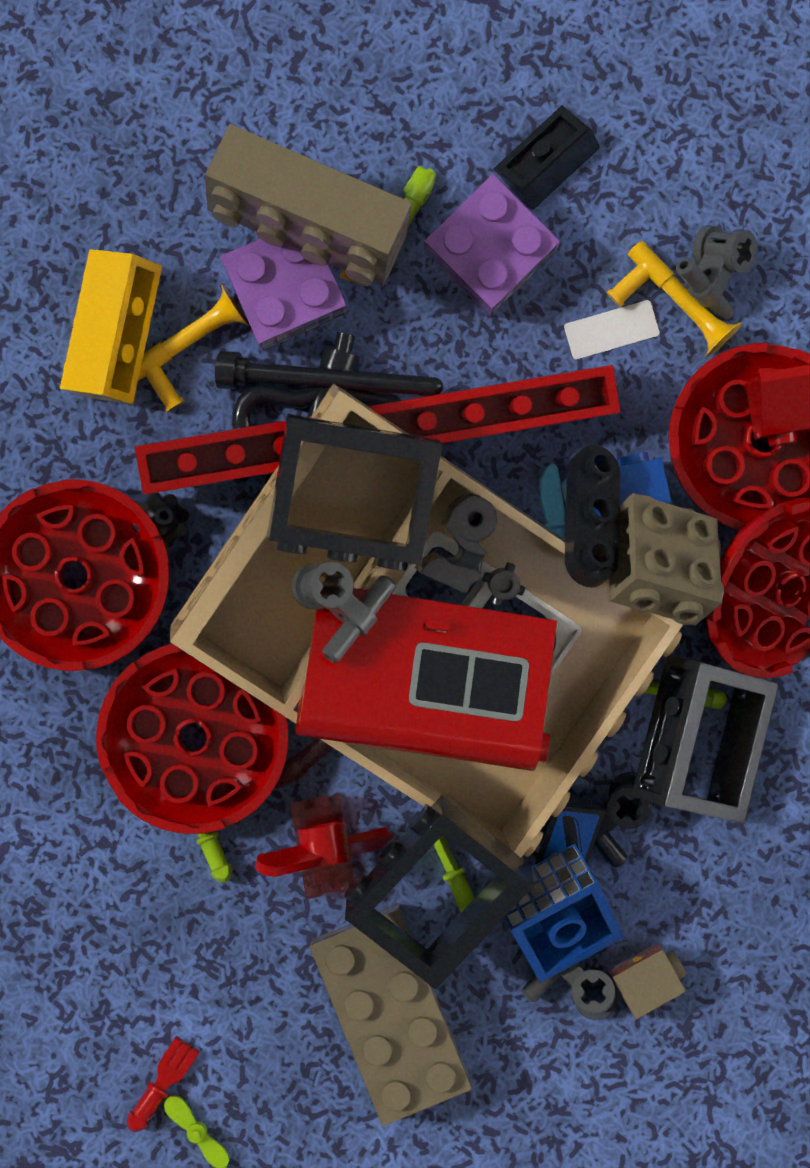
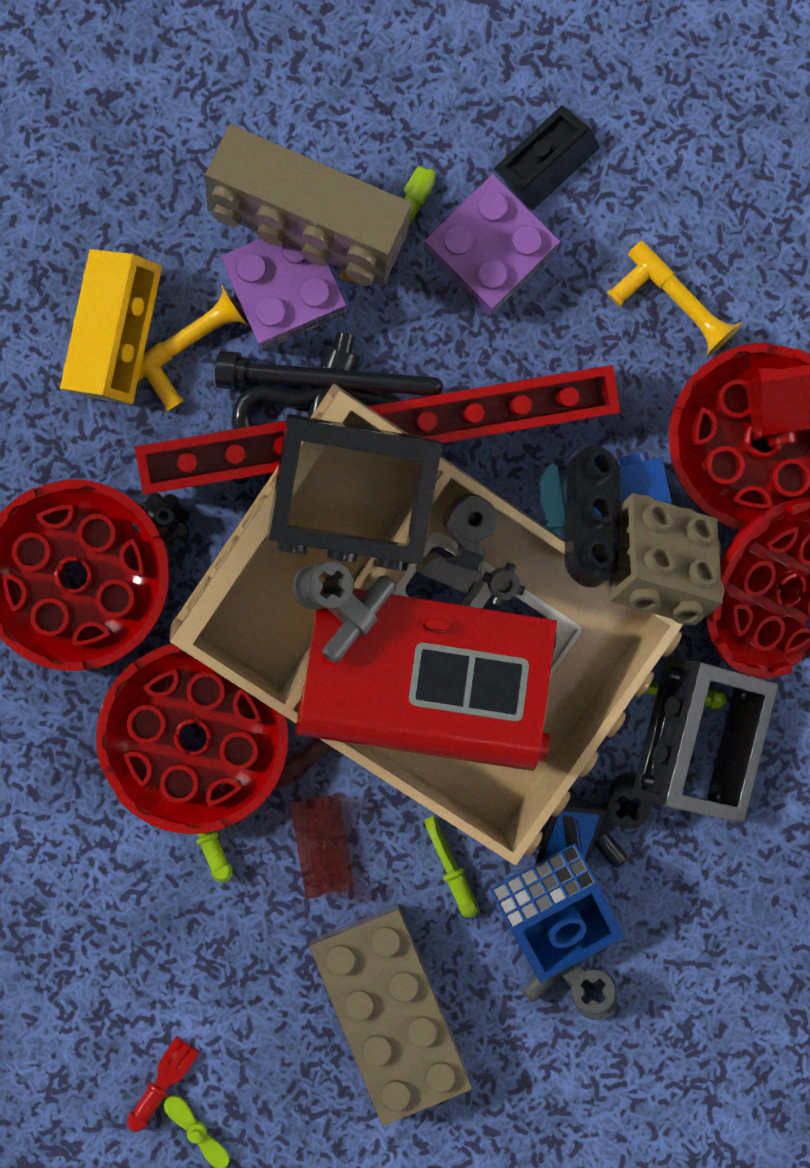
red piece [255,821,393,877] -> none
black window [344,795,534,990] -> none
white sticker [564,300,659,359] -> none
dark tan brick [608,944,687,1020] -> none
dark grey piece [676,225,757,321] -> none

